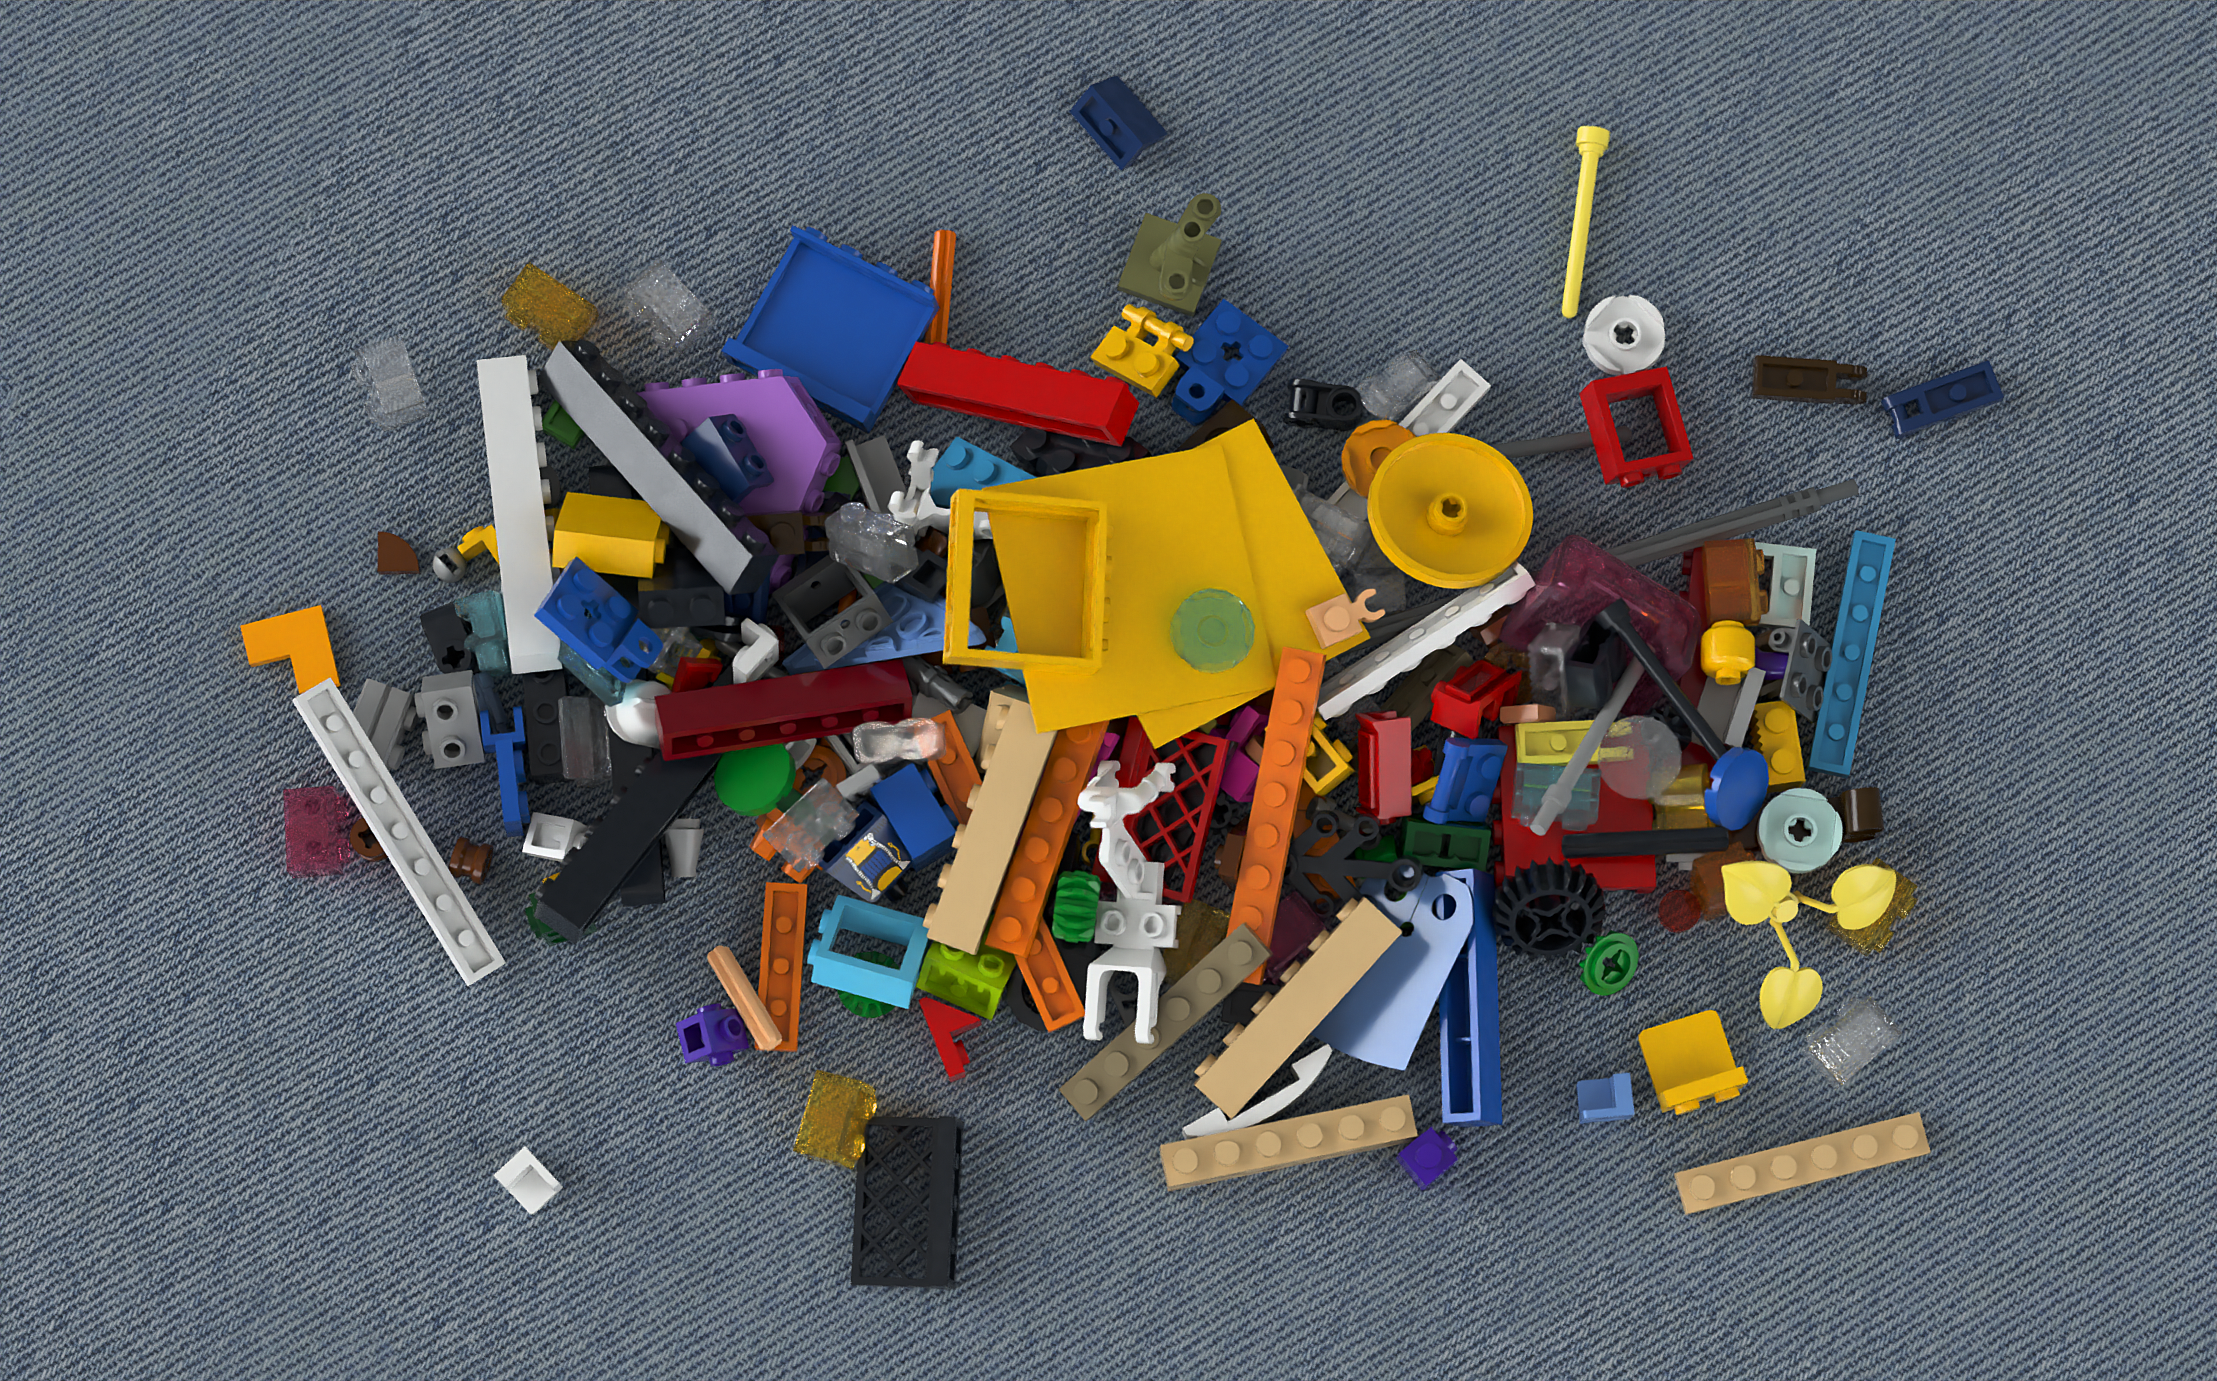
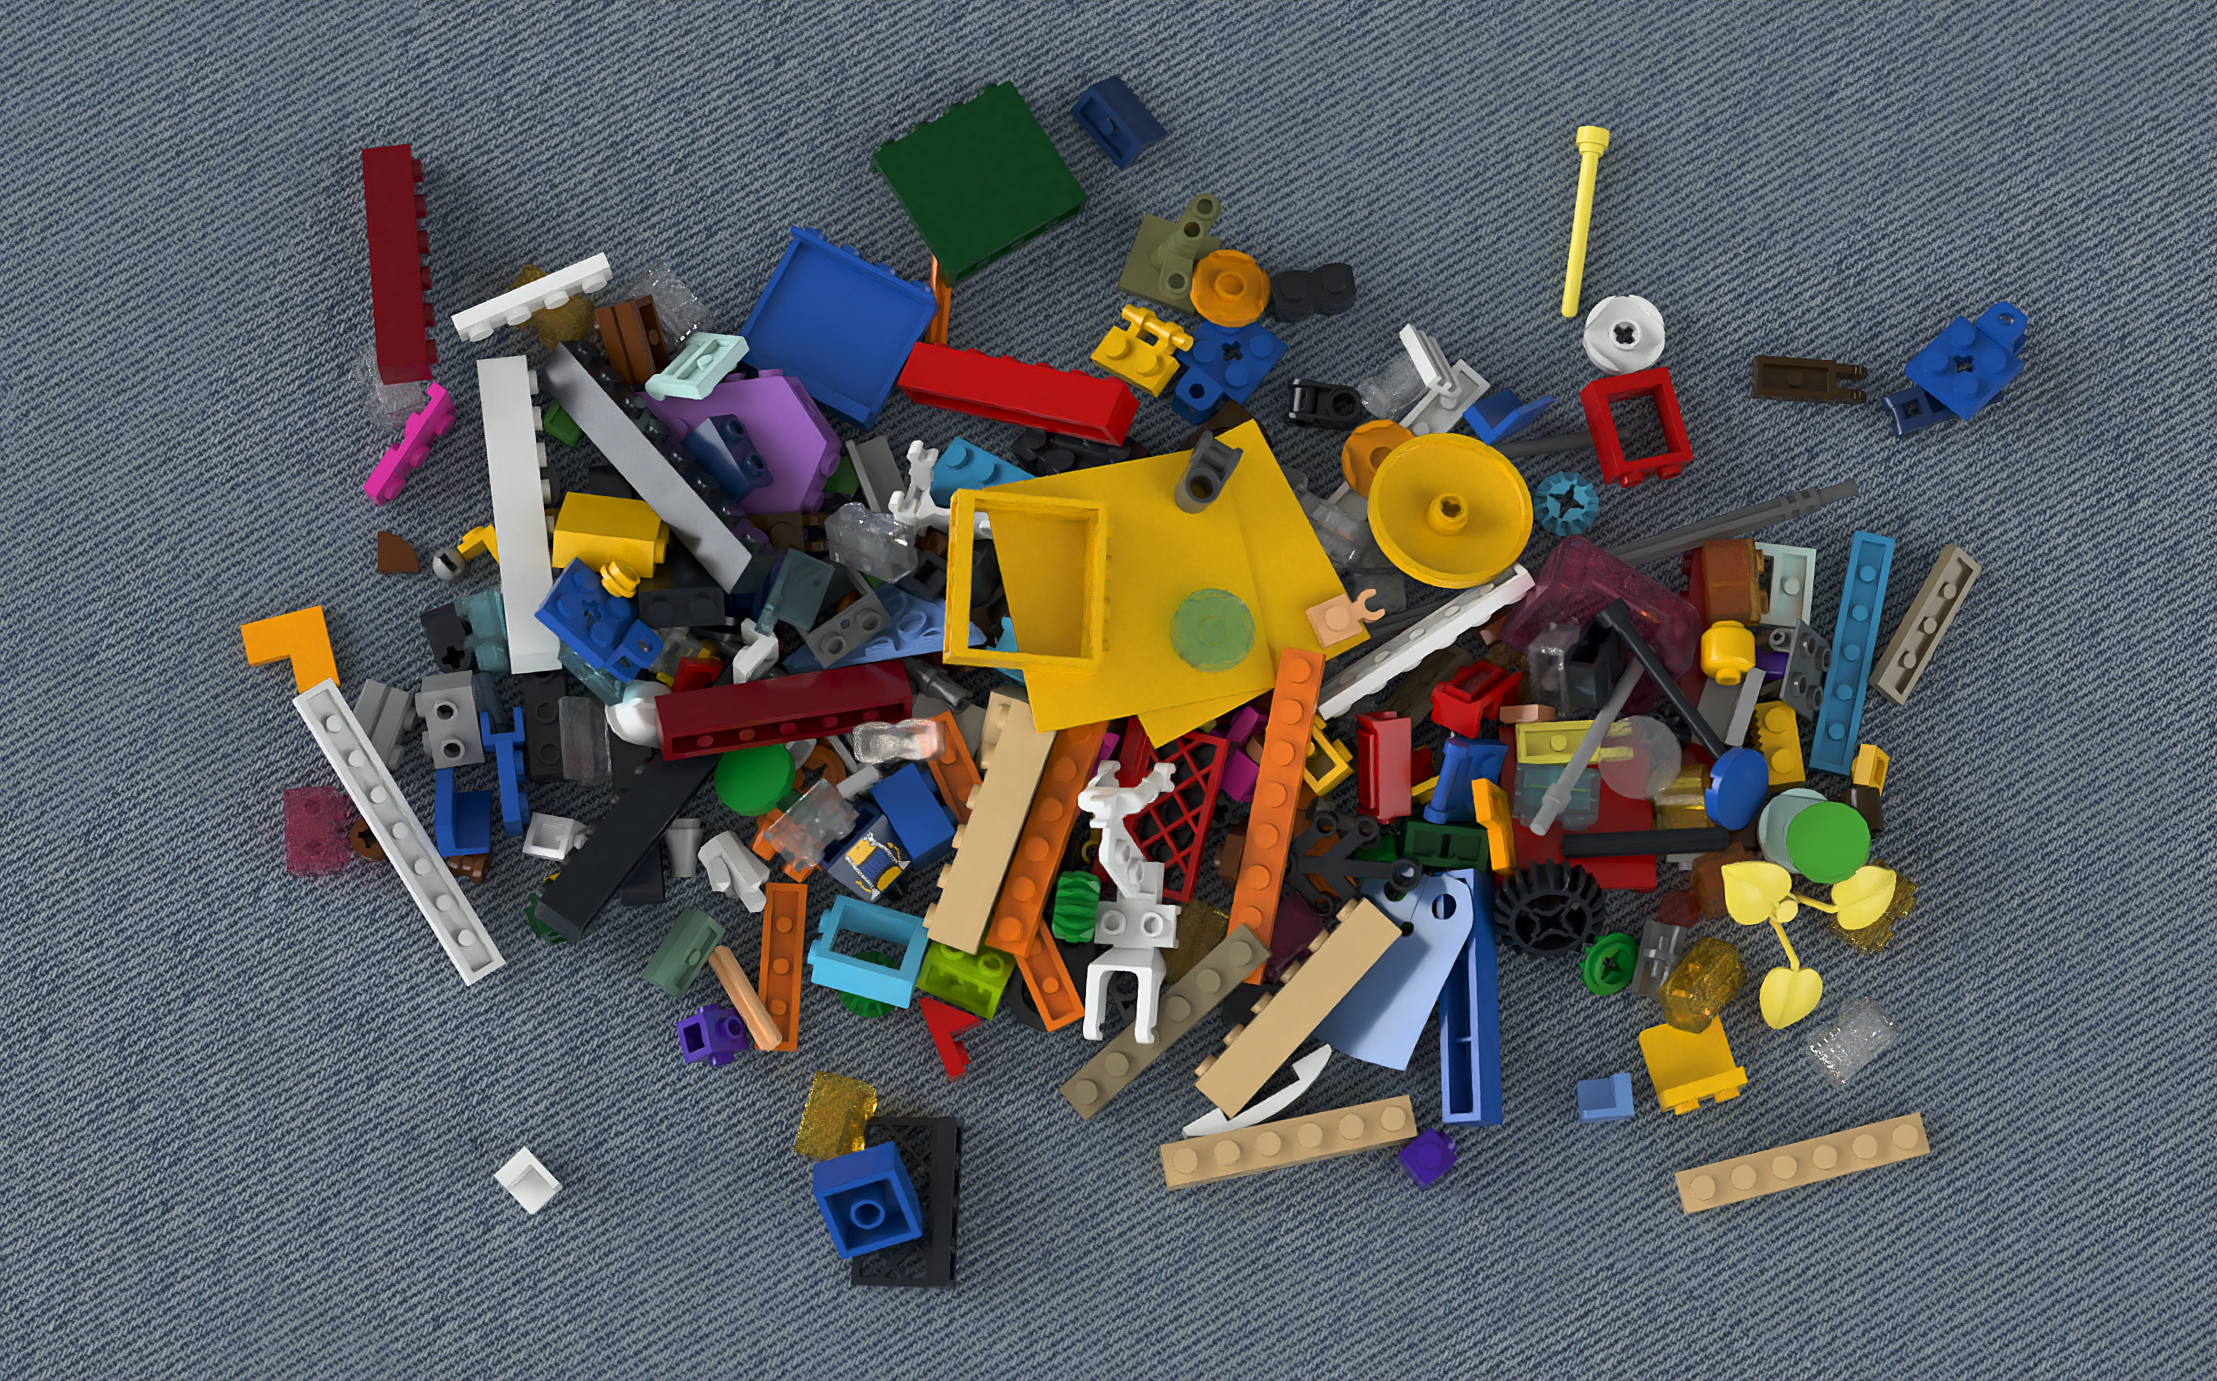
none -> dark red brick [361,144,439,385]
none -> dark pink wing [363,381,457,507]
none -> blue panel [434,768,492,857]
none -> white plate [451,252,613,342]
none -> reddish brown brick [594,294,671,387]
none -> yellow plate [600,559,640,598]
none -> sand green panel [641,908,726,1000]
none -> light aqua plate [645,332,750,401]
none -> white rock [697,831,770,913]
none -> clear light blue panel [754,547,834,637]
none -> blue brick [813,1141,922,1260]
none -> dark green panel [870,79,1088,289]
none -> dark grey piece [1174,429,1243,514]
none -> light orange tile [1190,250,1271,327]
none -> black brick [1270,263,1357,323]
none -> white tile [1399,323,1463,400]
none -> blue panel [1462,388,1555,446]
none -> light orange tile [1472,778,1517,876]
none -> medium azure gear [1533,471,1599,536]
none -> dark grey hips [1630,919,1687,1002]
none -> clear yellow brick [1655,936,1748,1035]
none -> bright green tile [1786,801,1872,884]
none -> yellow plate [1851,744,1889,796]
none -> dark tan plate [1867,544,1982,706]
none -> blue plate [1905,301,2028,422]

